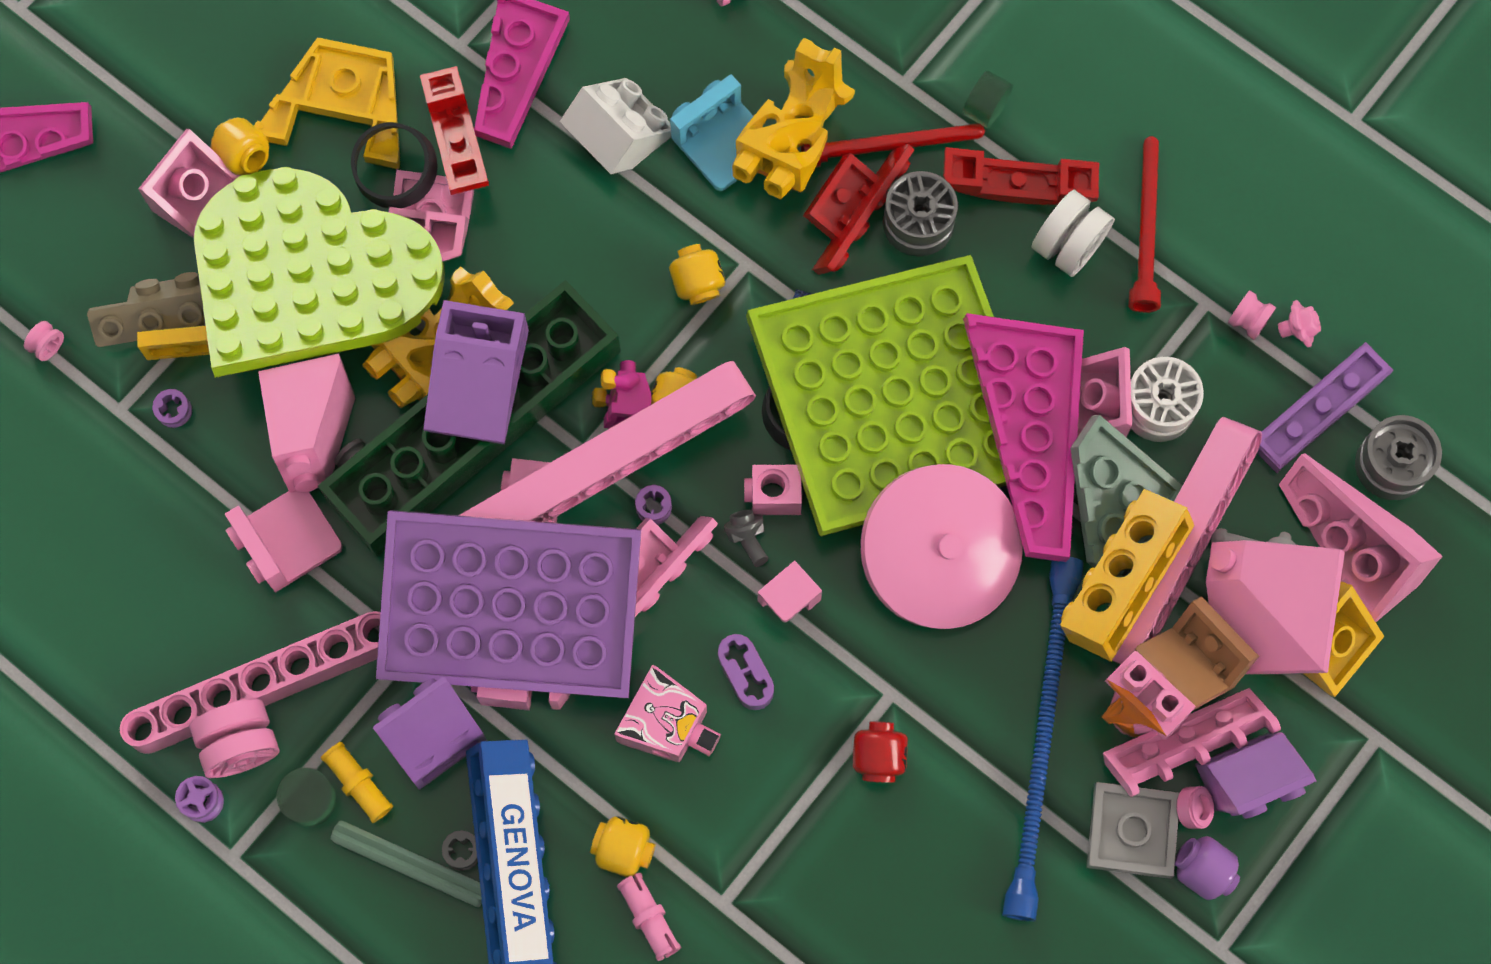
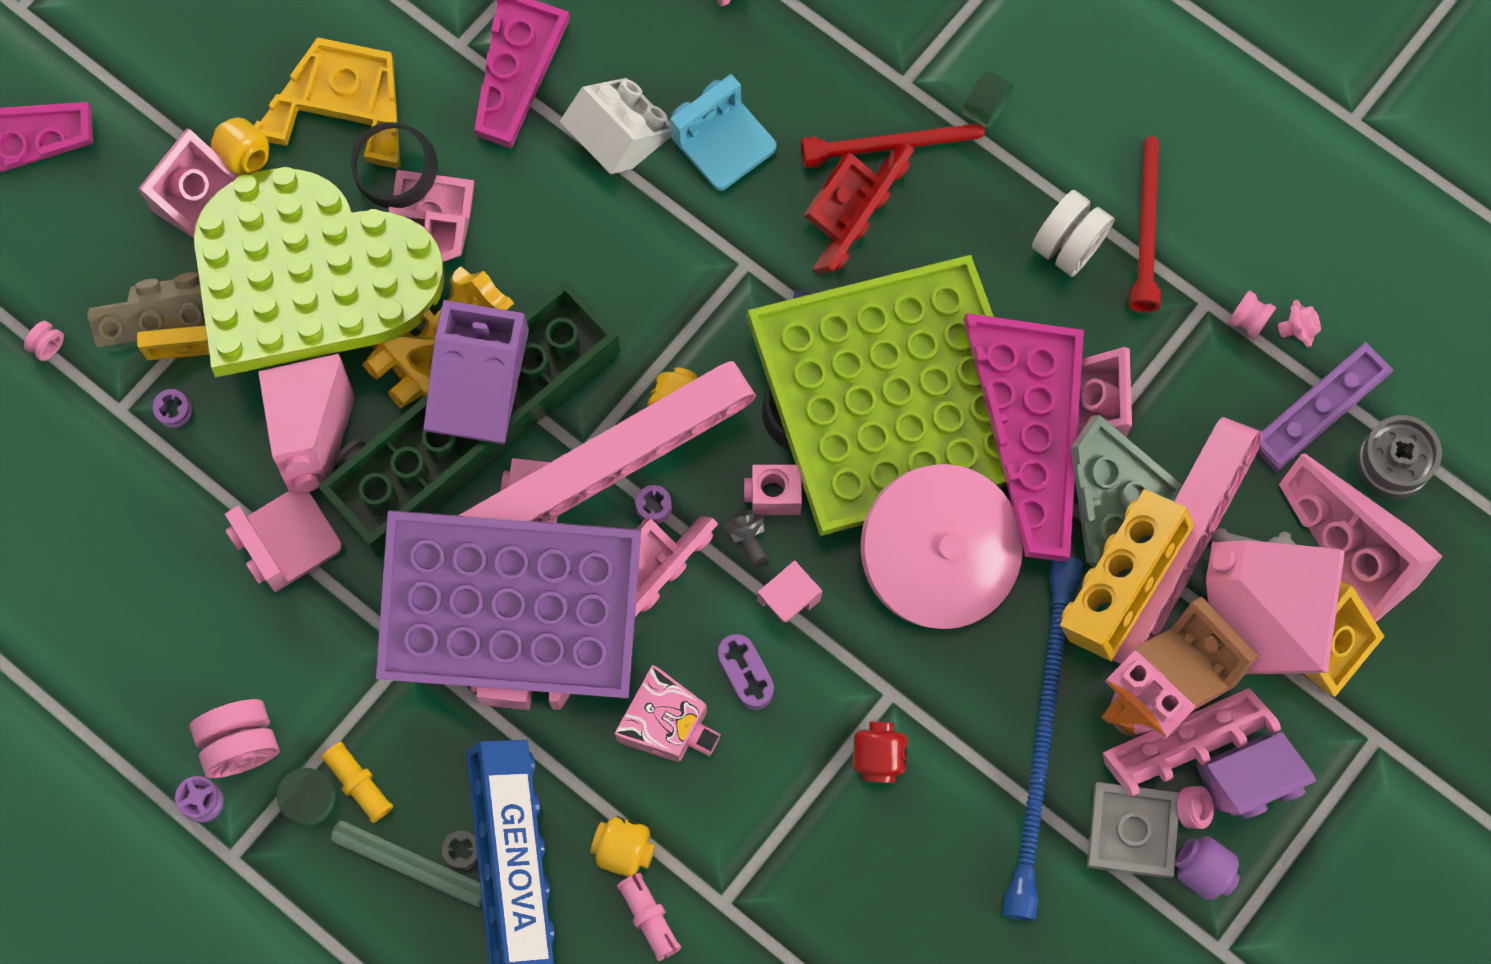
bright pink beam [120,611,381,754] -> none
medium lavender slope [373,676,487,790] -> none
slope [420,66,489,195] -> none
dark pink piece [592,360,651,429] -> none
yellow head [669,244,726,305] -> none
yellow hips [732,38,855,199] -> none
flat silver wheel [883,171,958,256] -> none
red slope [943,147,1099,205] -> none
white wheel [1131,357,1204,442] -> none

